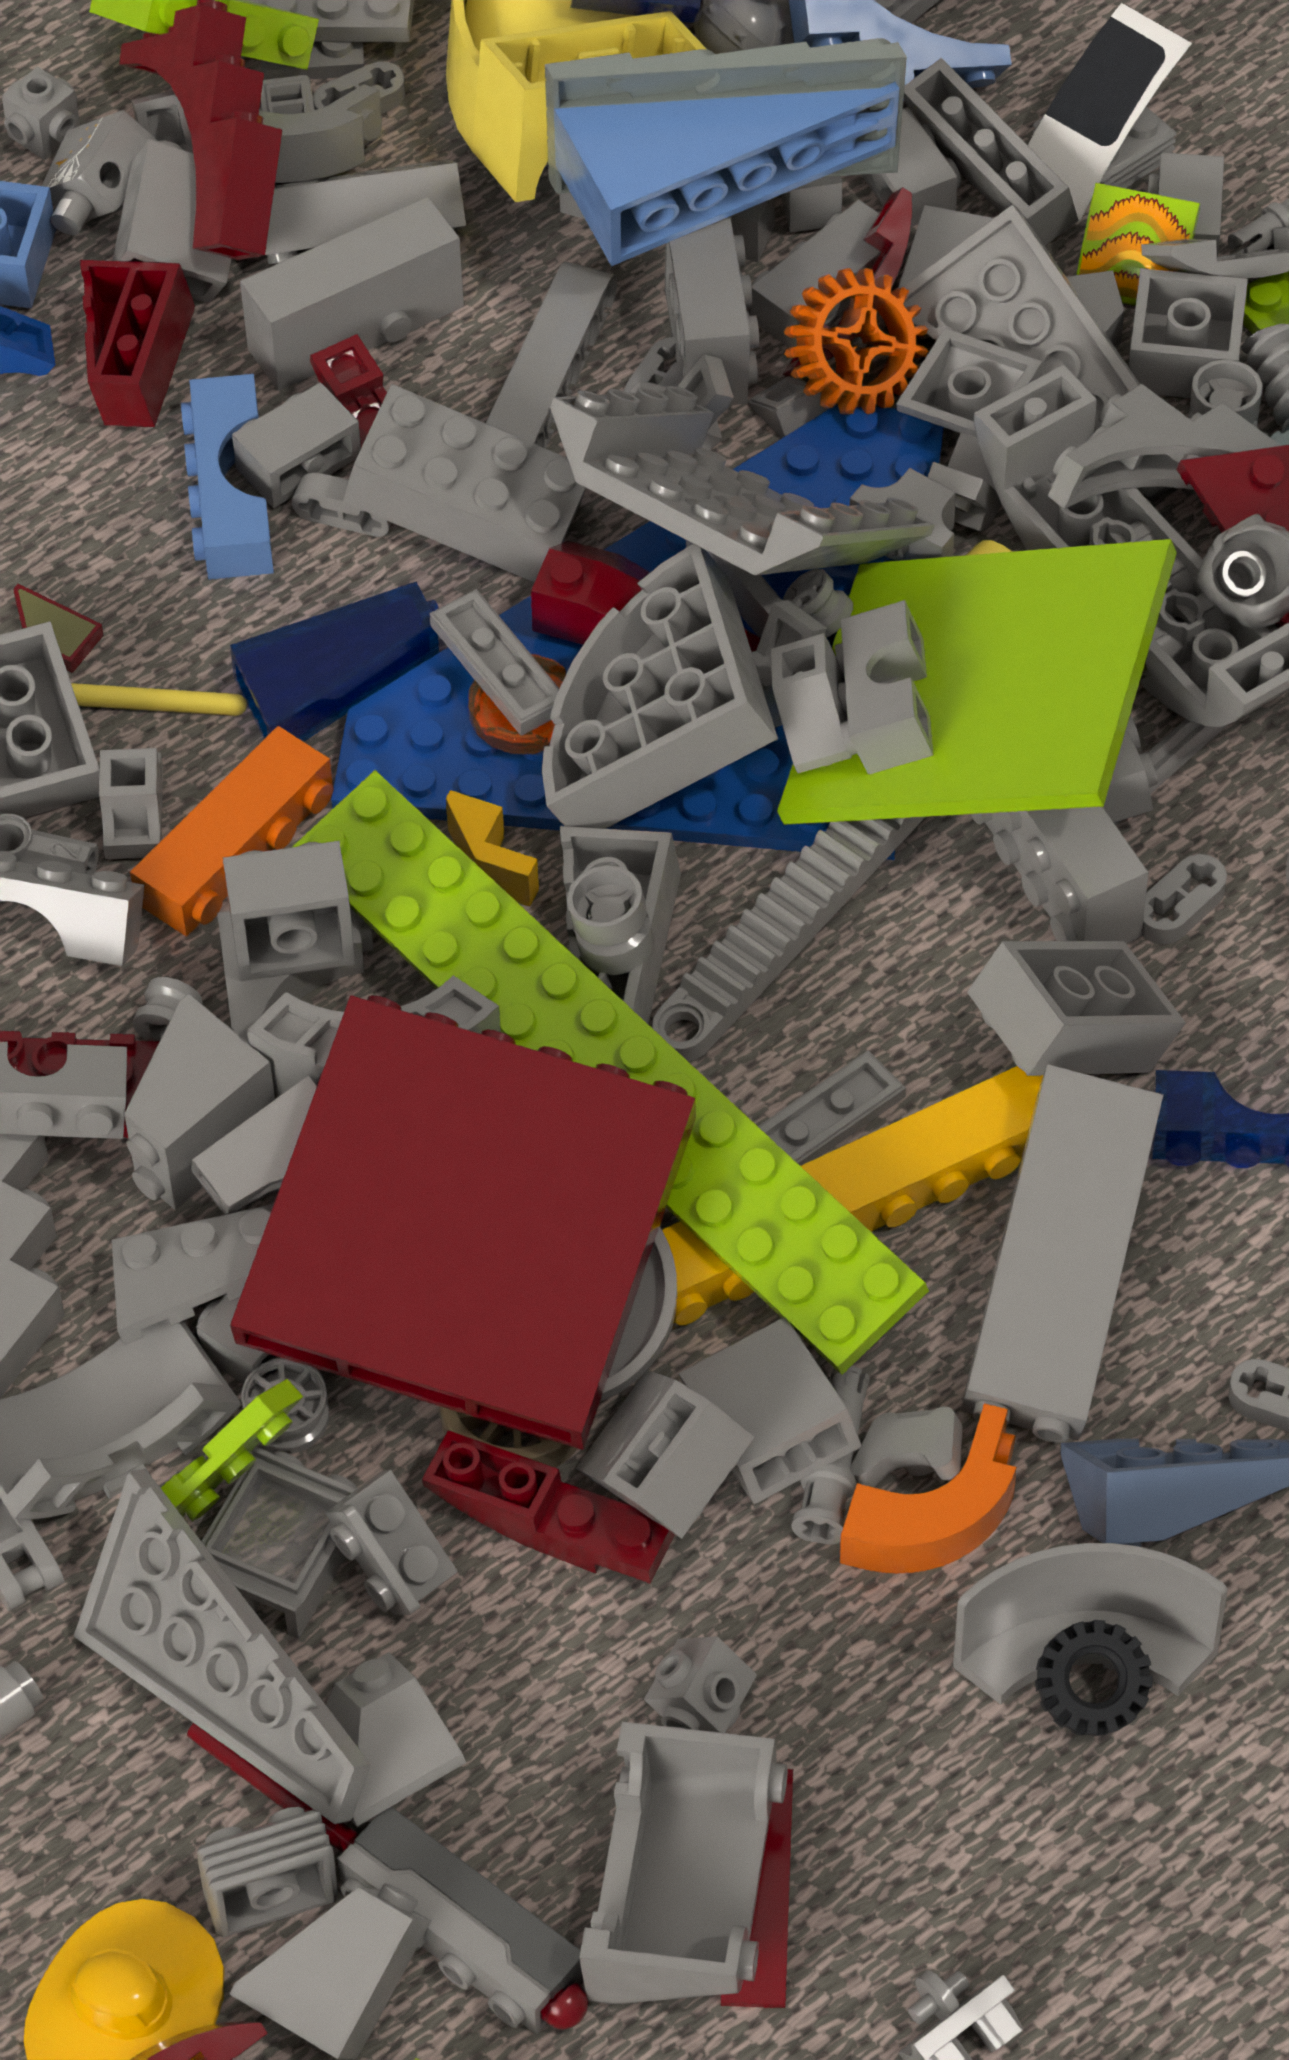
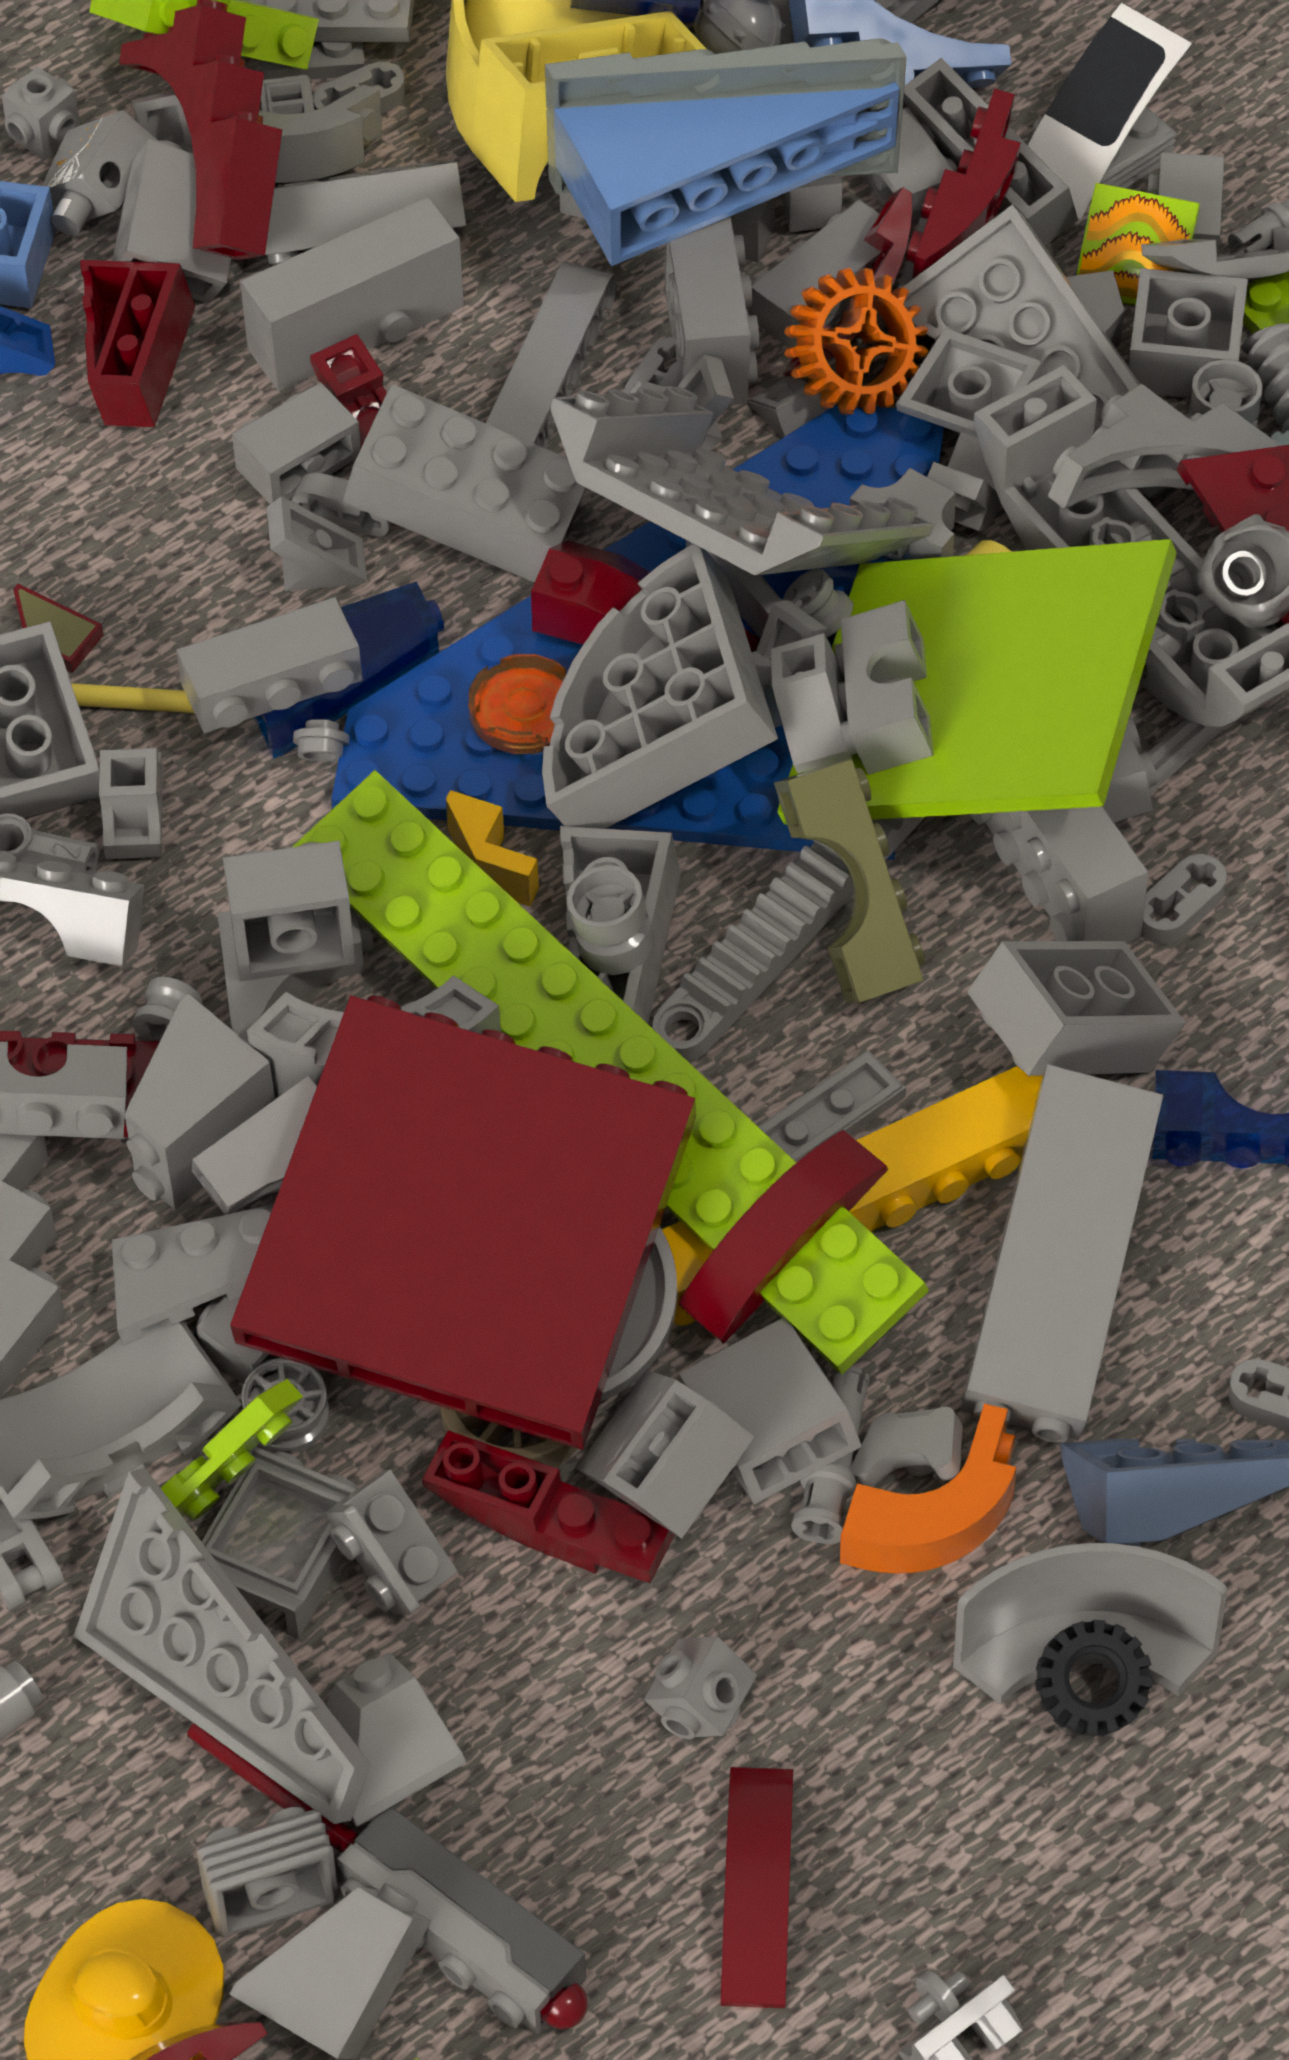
orange brick [130,726,333,937] -> none
medium blue arch [181,374,274,580] -> none
light grey tile [429,589,559,736] -> none
light grey windscreen [579,1721,787,2004] -> none
none -> light grey brick [176,597,362,733]
none -> light grey slope [267,496,367,591]
none -> light grey plate [293,720,349,762]
none -> dark red slope [678,1130,888,1344]
none -> olive arch [774,759,925,1003]
none -> dark red slope [906,89,1021,280]

